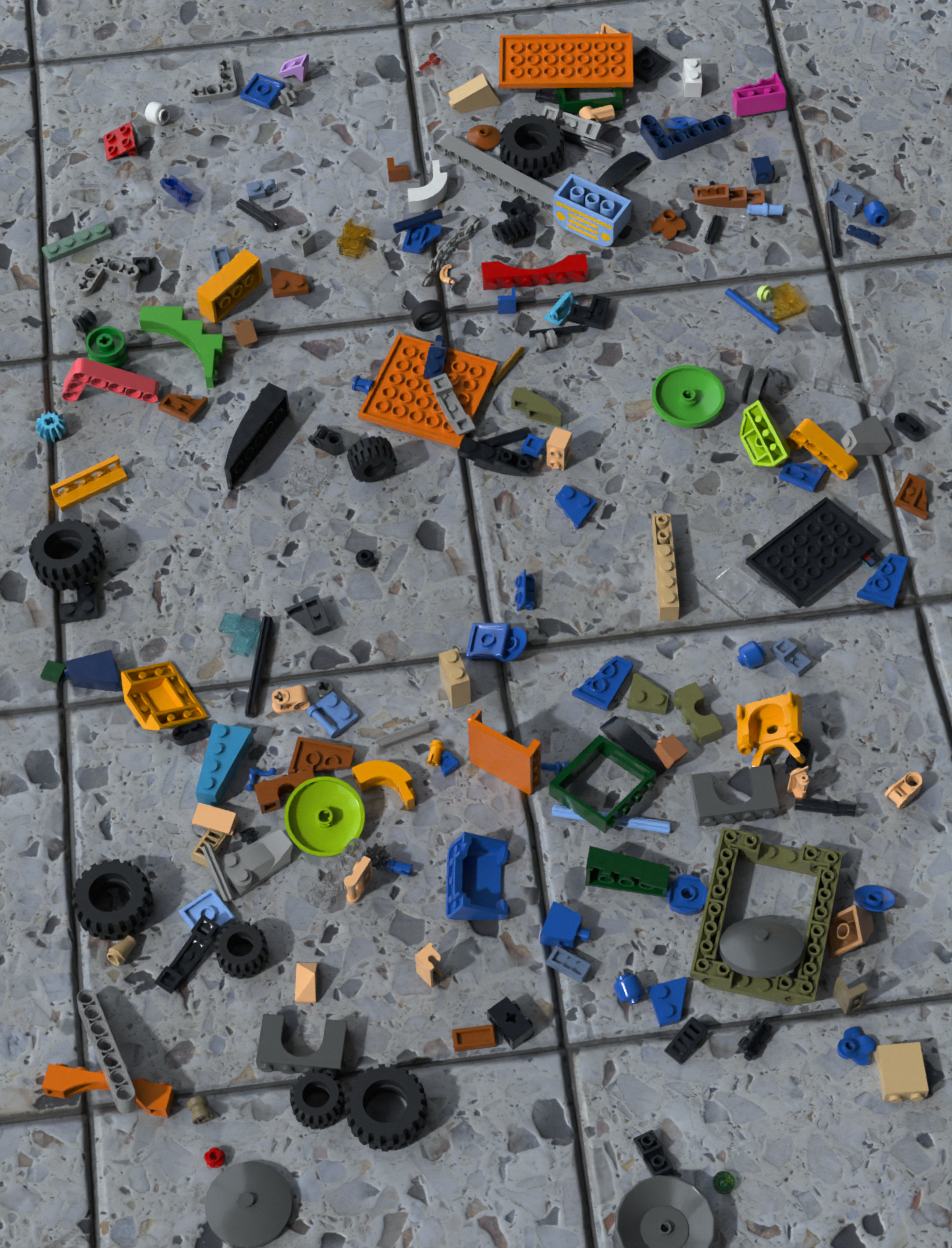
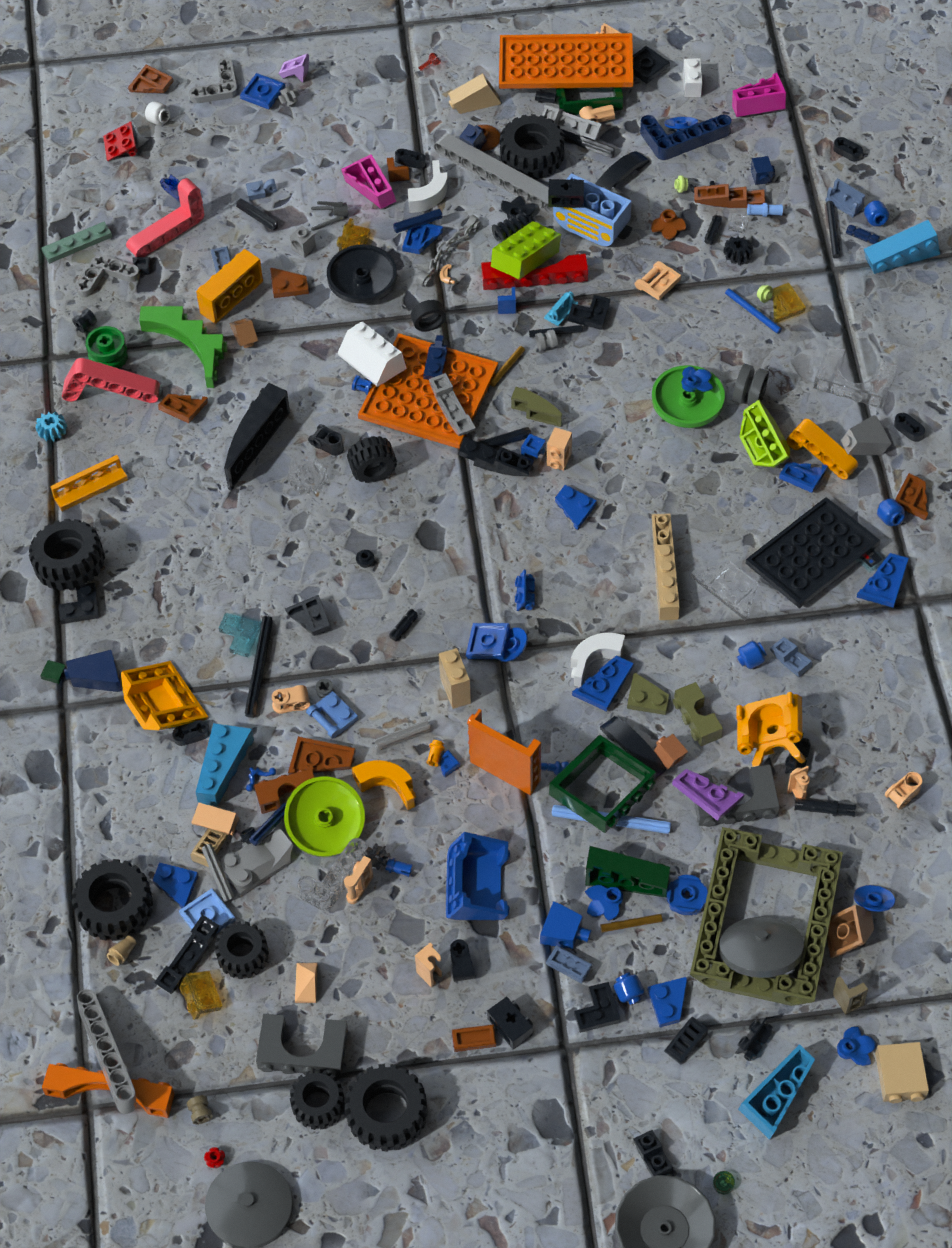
none -> coral beam [126,178,204,257]
none -> dark orange wing [128,64,174,93]
none -> blue wing [153,862,198,908]
none -> clear yellow bracket [180,971,222,1020]
none -> dark blue axle [249,803,286,846]
none -> dark grey plant [311,201,348,231]
none -> black dish [327,244,397,304]
none -> white slope [338,322,407,387]
none -> dark pink wedge [341,154,396,209]
none -> black axle [389,609,418,641]
none -> black beam [395,149,426,169]
none -> black piece [450,939,475,982]
none -> dark blue brick [459,124,487,150]
none -> lime brick [491,221,561,280]
none -> black brick [548,179,584,208]
none -> white arch [571,633,625,687]
none -> black plate [574,982,620,1033]
none -> blue plate [585,885,623,921]
none -> pearl gold bar [600,914,662,932]
none -> light nougat plate [634,261,681,300]
none -> medium lavender wing [672,769,745,821]
none -> yellowish green plate [674,175,688,193]
none -> blue plate [681,366,713,392]
none -> black gear [723,235,753,265]
none -> dark azure wedge [738,1044,815,1140]
none -> black beam [833,137,863,162]
none -> dark azure wedge [864,220,940,274]
none -> blue head [877,498,905,526]

